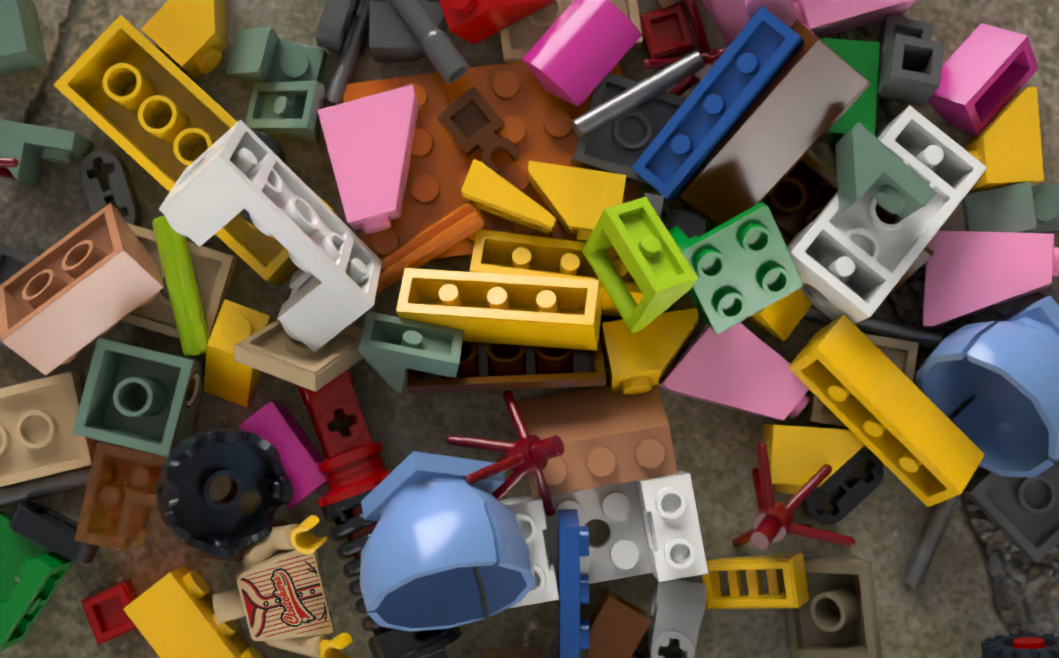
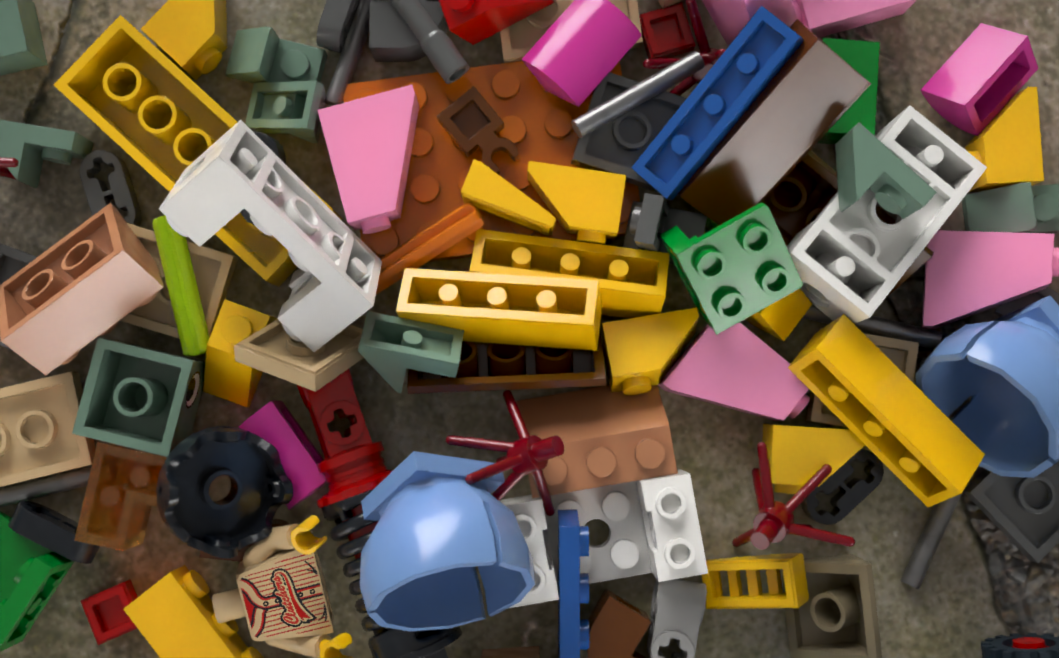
lime tile [582,197,698,333] -> none
dark grey brick [877,14,944,106] -> none

